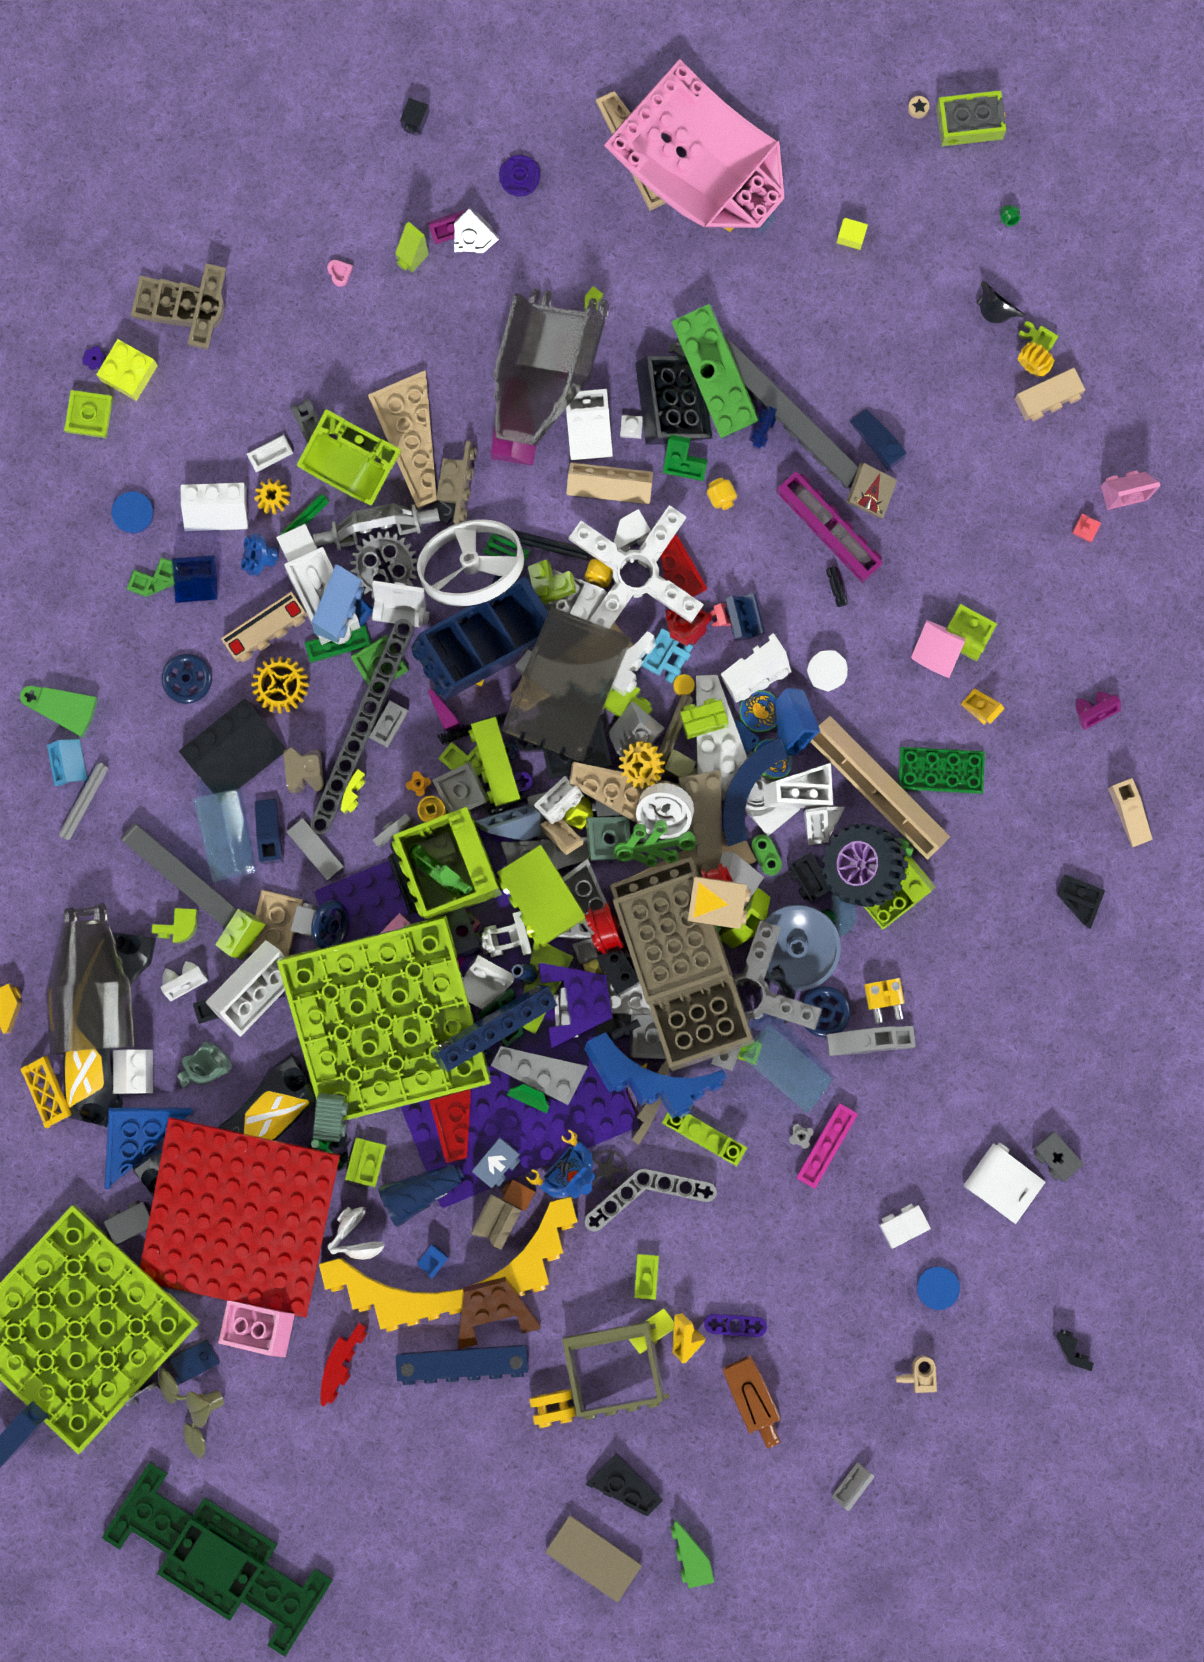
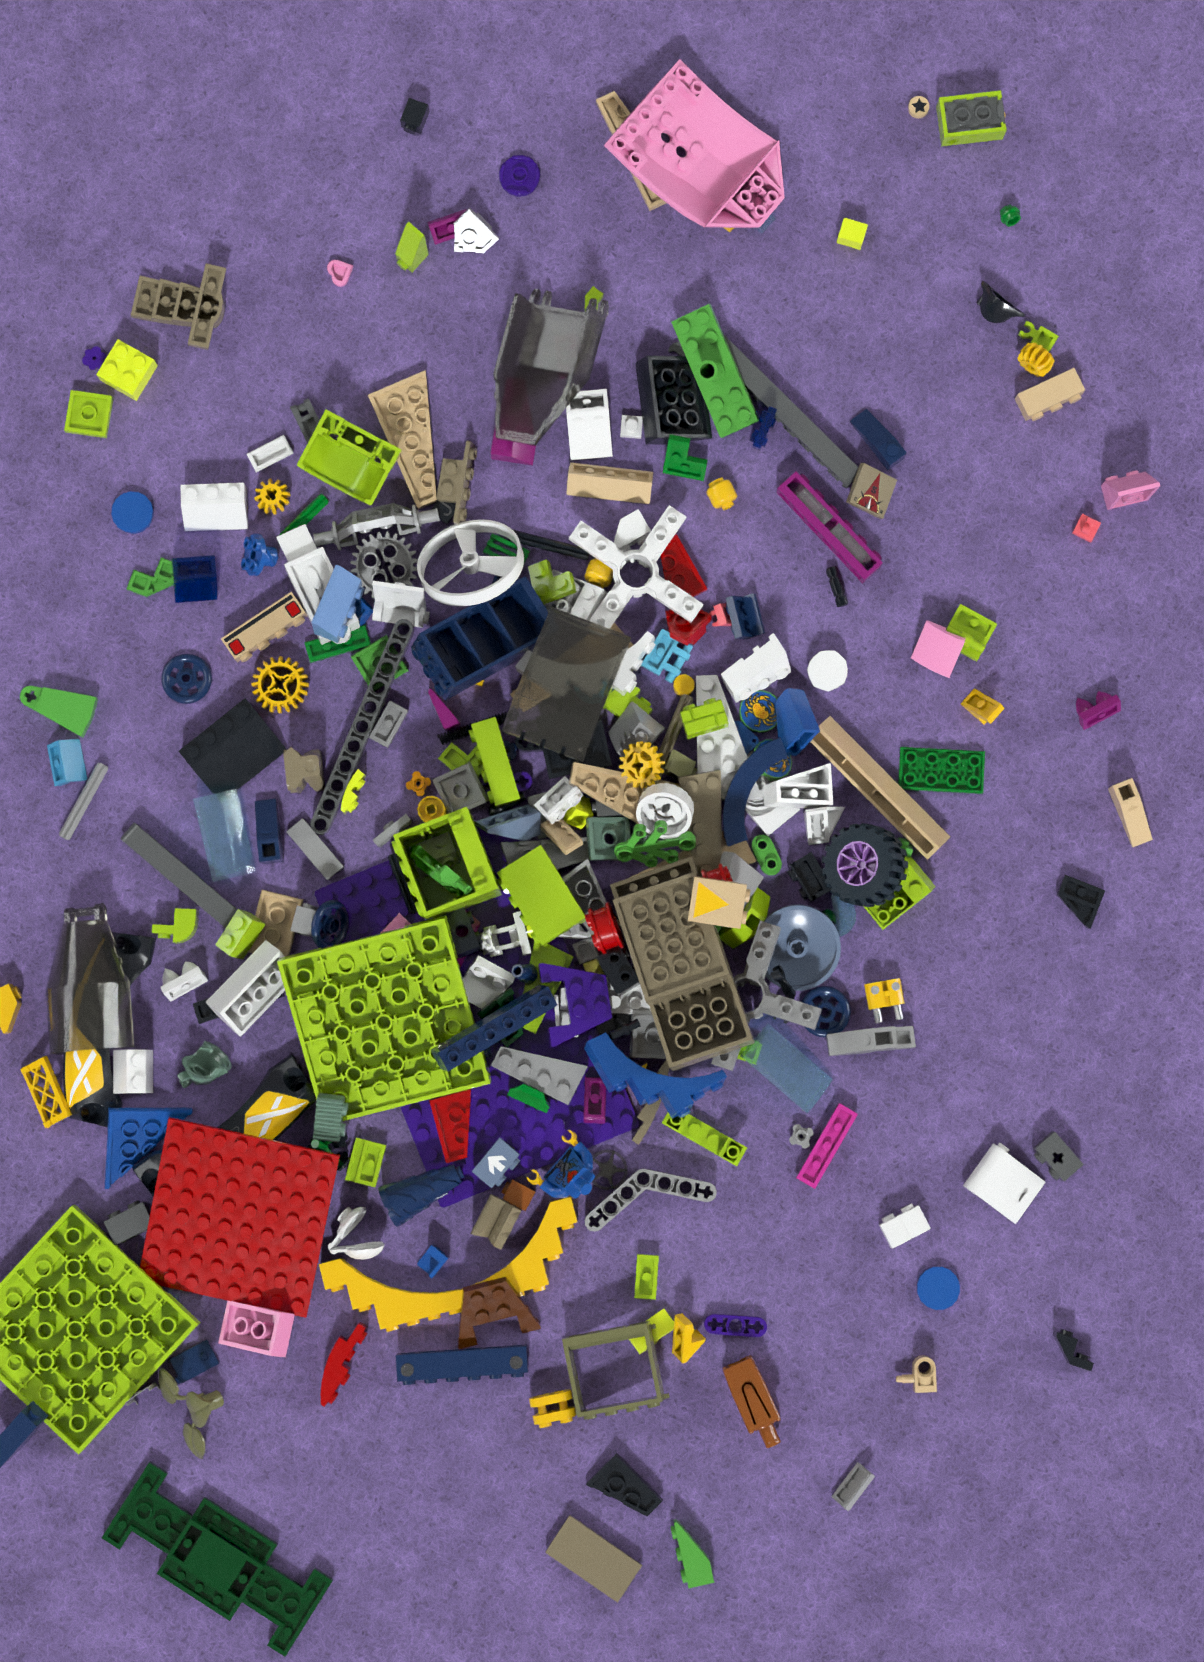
none -> magenta slope [584,1077,606,1124]

